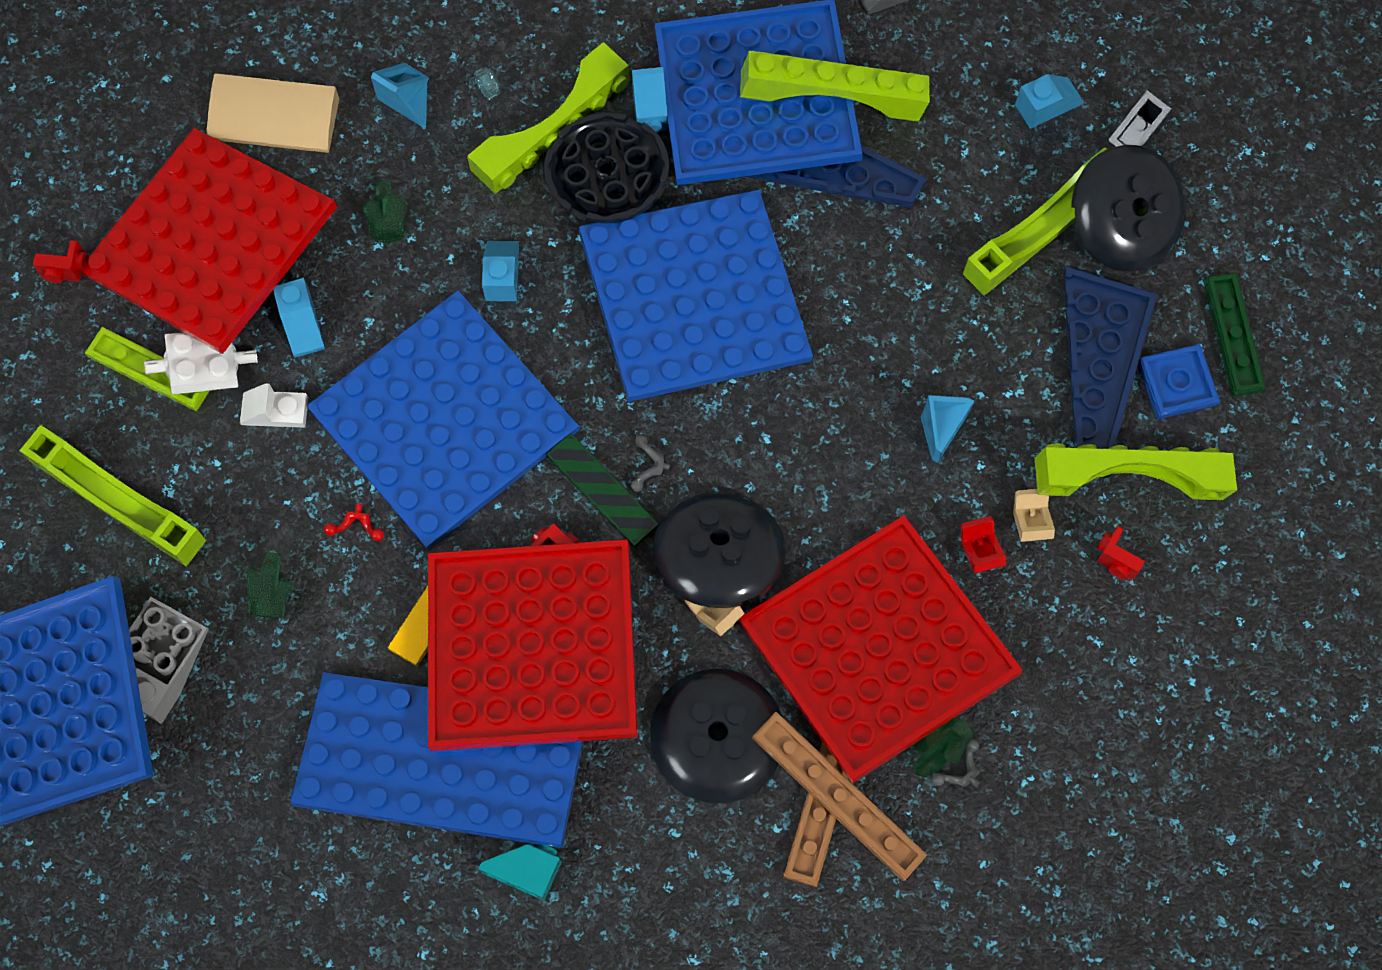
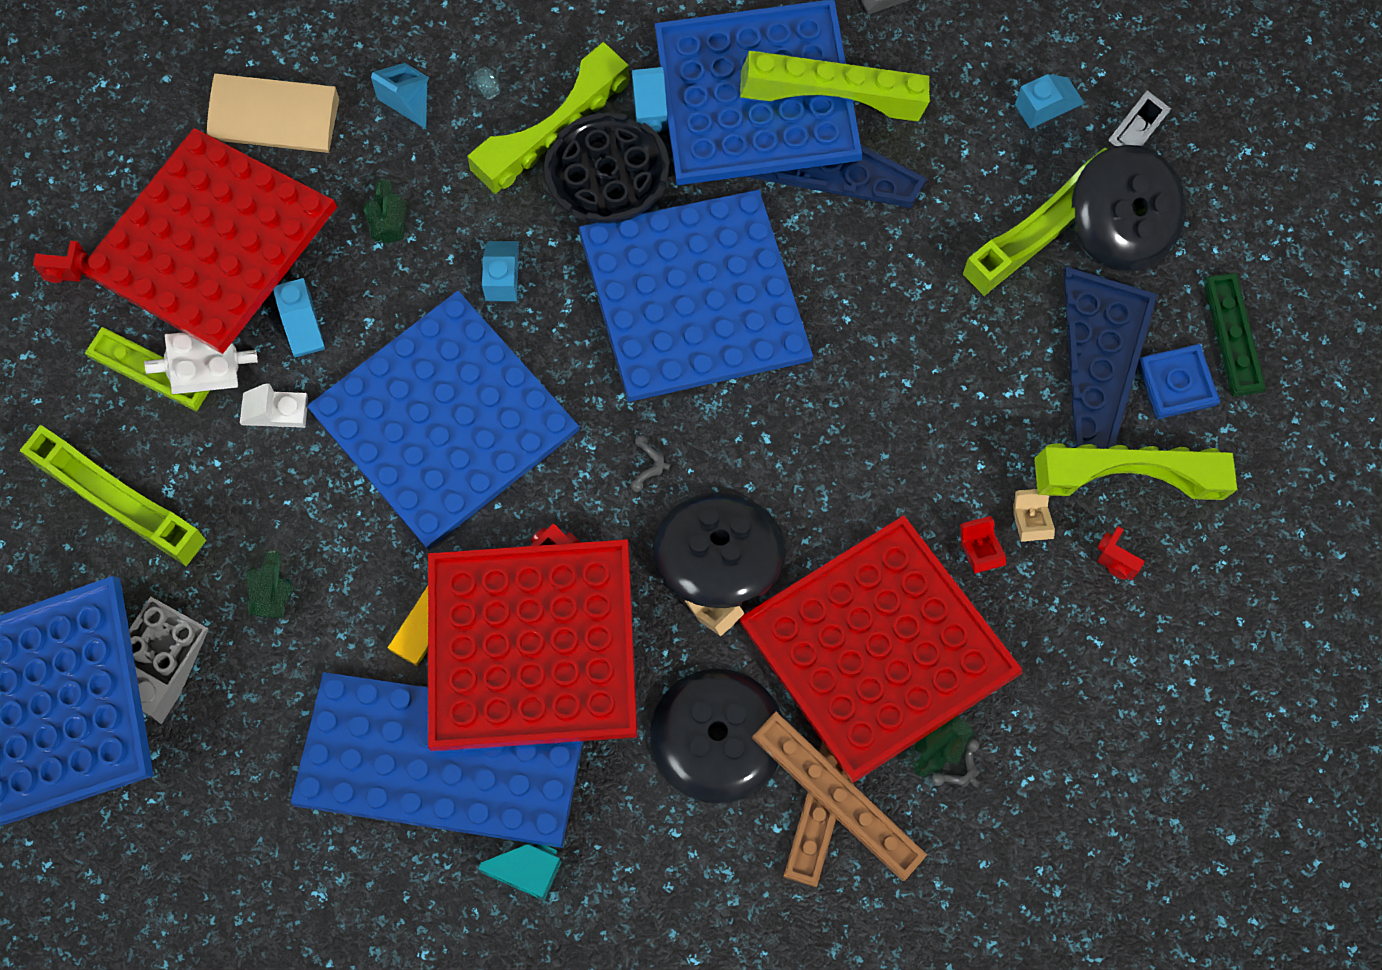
red piece [324,504,384,541] -> none
tile [547,433,659,548] -> none
dark azure slope [921,395,974,463] -> none

